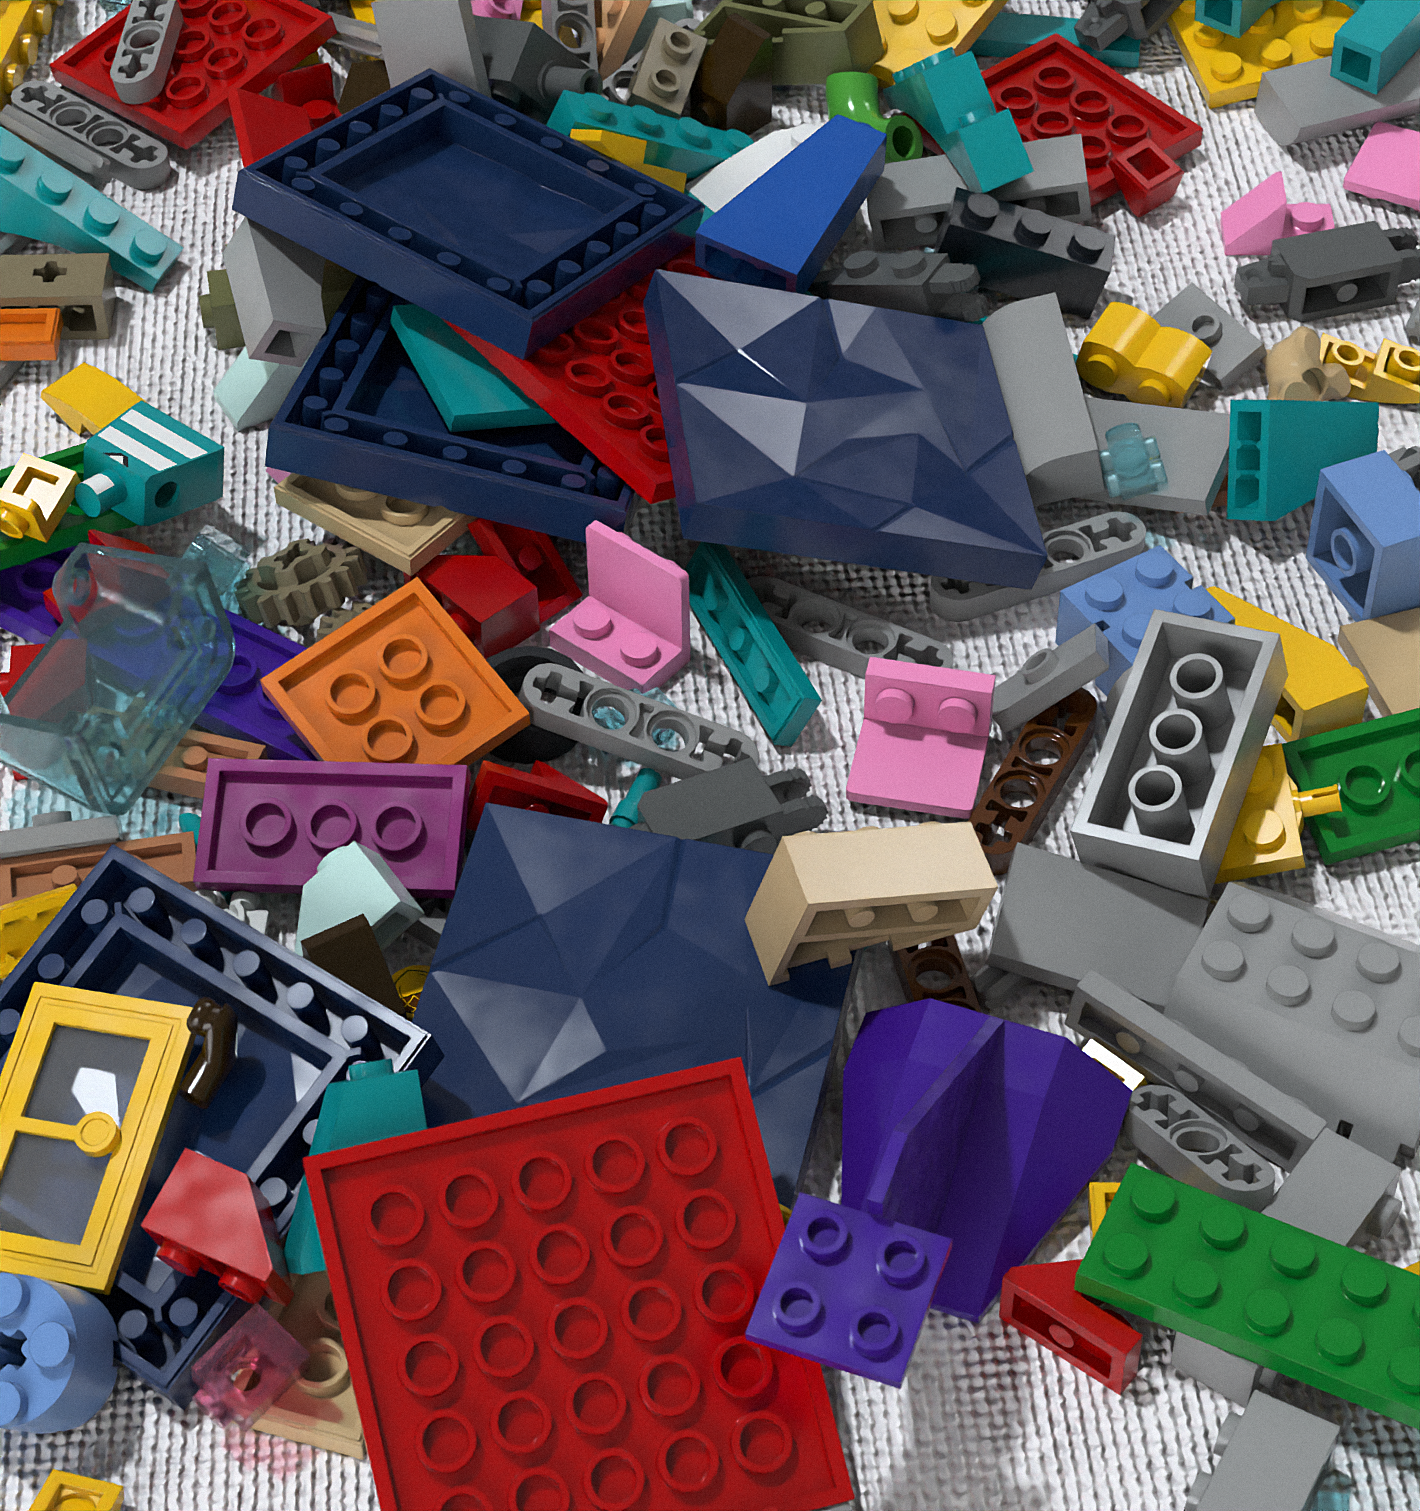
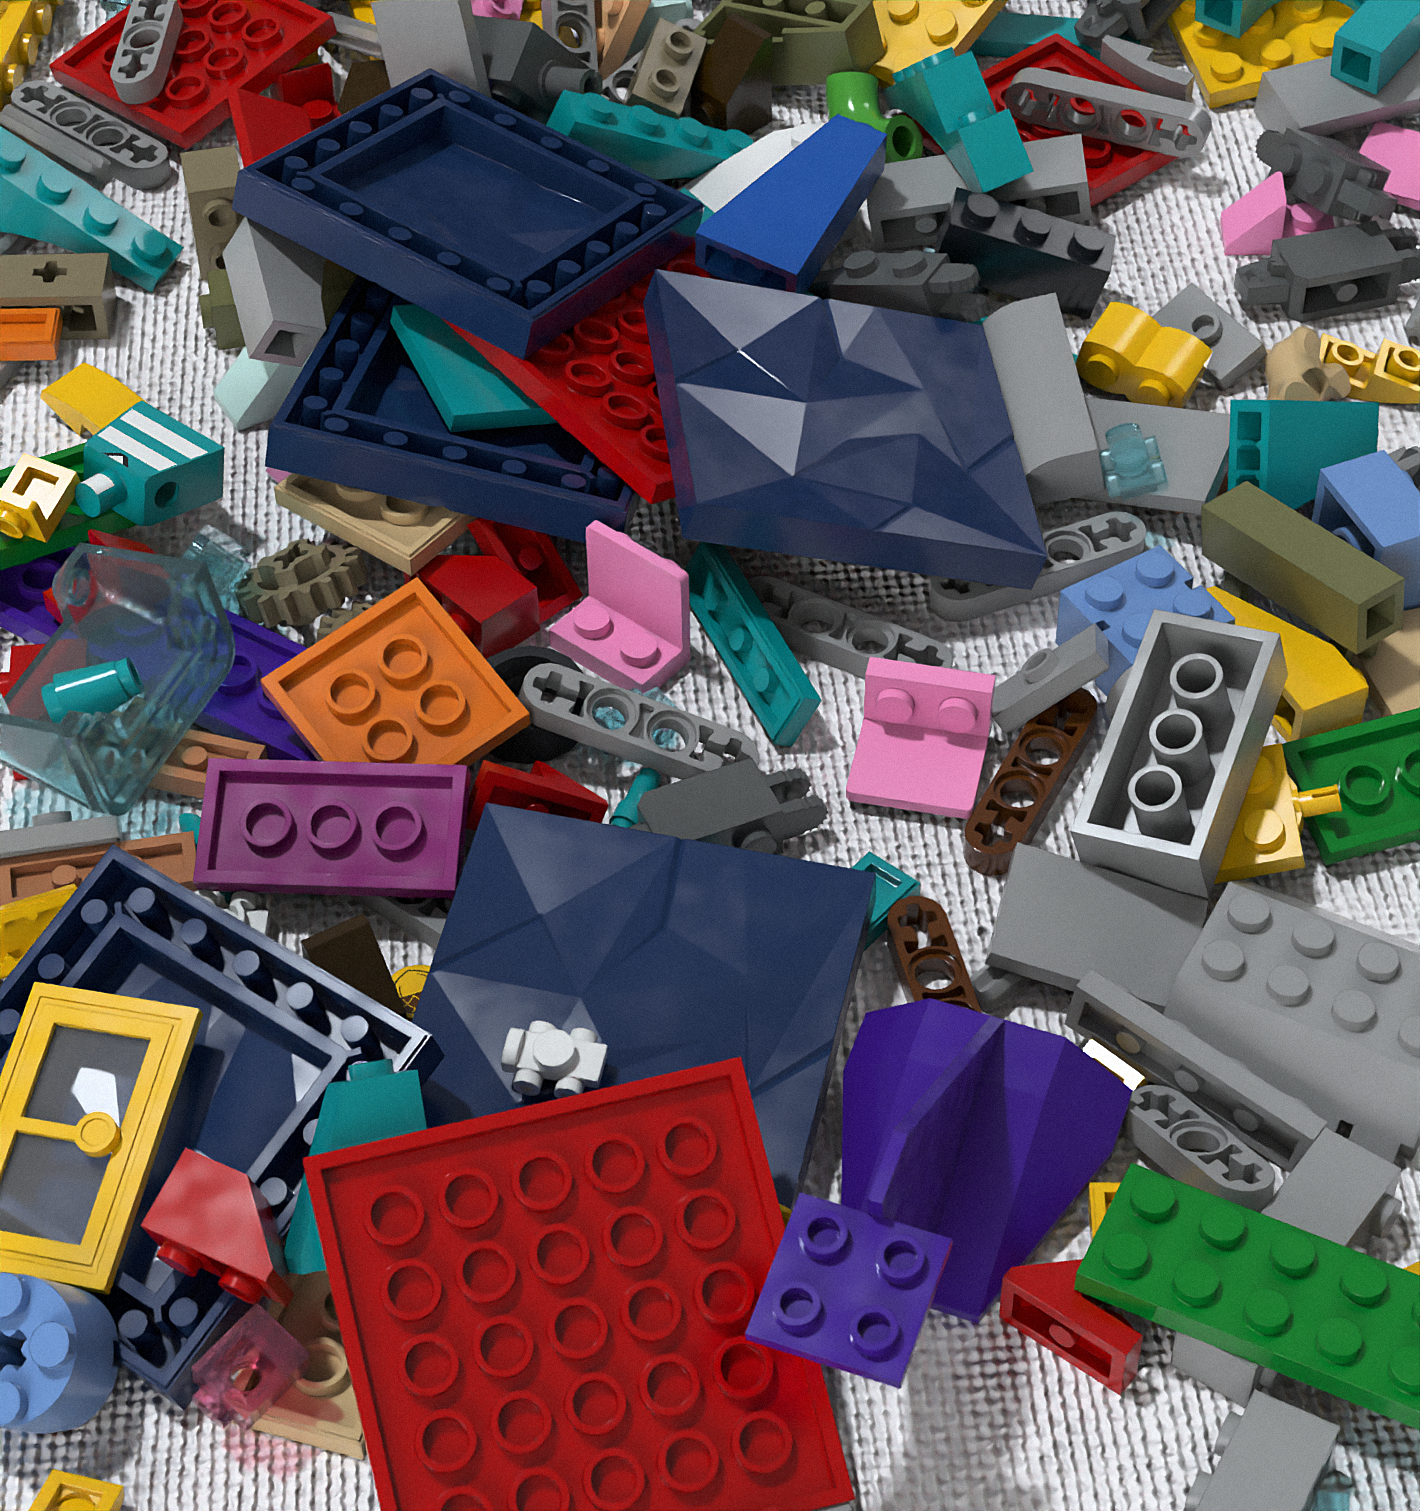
dark brown arm [177,997,238,1109] -> none
light aqua slope [294,841,425,957] -> none
yellow slope [570,129,687,194] -> none
tan wedge [744,821,998,986] -> none
red slope [1108,137,1184,218] -> none
none -> teal cone [41,657,144,733]
none -> dark tan brick [180,145,245,281]
none -> white piece [501,1021,608,1099]
none -> light grey beam [1005,67,1212,158]
none -> light grey slope [1100,35,1195,102]
none -> olive brick [1201,481,1405,666]
none -> dark grey hinge [1255,128,1398,223]

